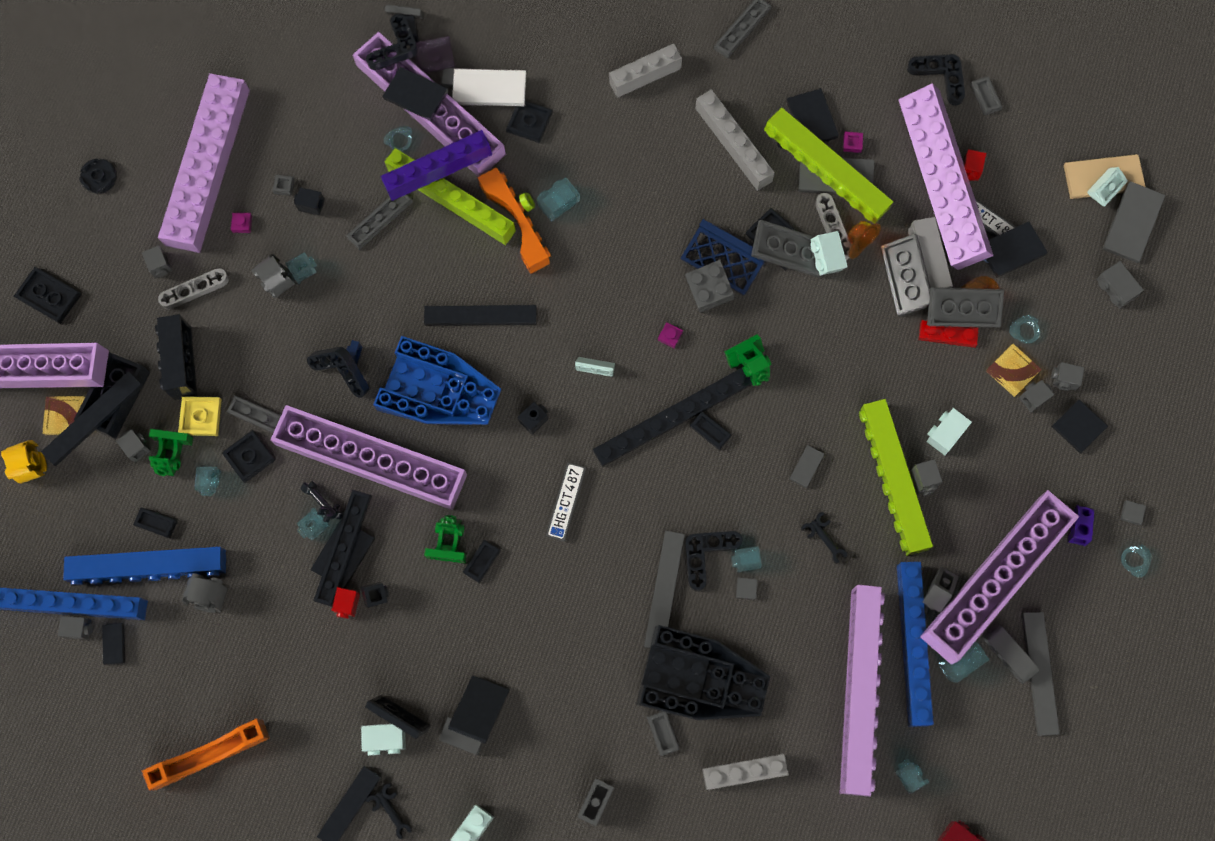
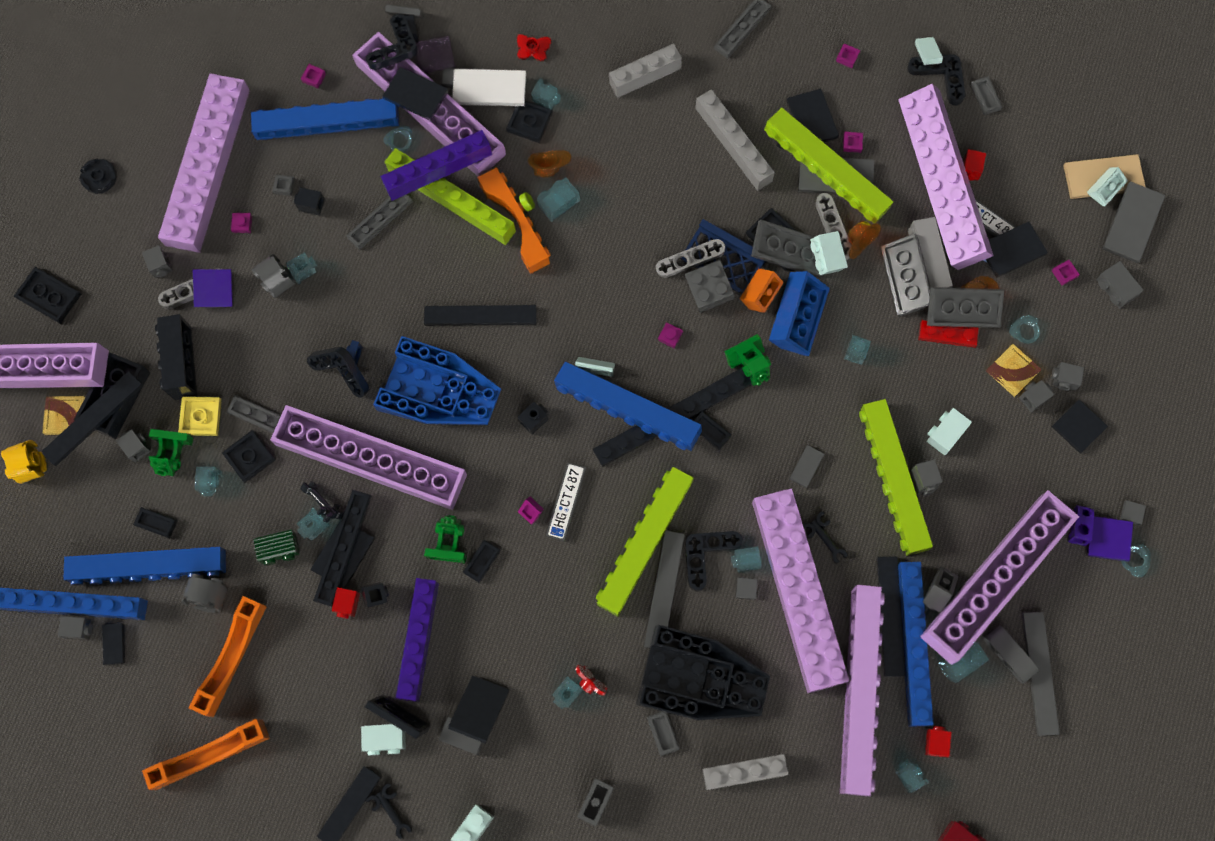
none -> orange arch [189,596,266,718]
none -> dark purple tile [193,269,233,307]
none -> blue brick [251,99,399,140]
none -> dark green brick [253,529,300,566]
none -> magenta plate [301,64,326,88]
none -> dark purple brick [396,578,439,702]
none -> red animal [517,34,551,61]
none -> magenta plate [518,497,544,525]
none -> clear orange piece [527,150,572,178]
none -> clear light blue brick [532,78,561,109]
none -> clear light blue brick [552,676,584,709]
none -> blue brick [554,362,702,451]
none -> red animal [576,665,608,695]
none -> lime brick [595,467,693,617]
none -> light grey beam [656,239,725,278]
none -> orange brick [739,268,784,313]
none -> lavender brick [752,488,849,693]
none -> blue slope [769,271,830,356]
none -> magenta plate [836,44,860,68]
none -> clear light blue brick [844,335,871,365]
none -> black tile [877,556,906,677]
none -> light aqua tile [915,37,943,65]
none -> red brick [925,726,951,758]
none -> magenta plate [1052,260,1080,286]
none -> dark purple tile [1087,517,1133,562]

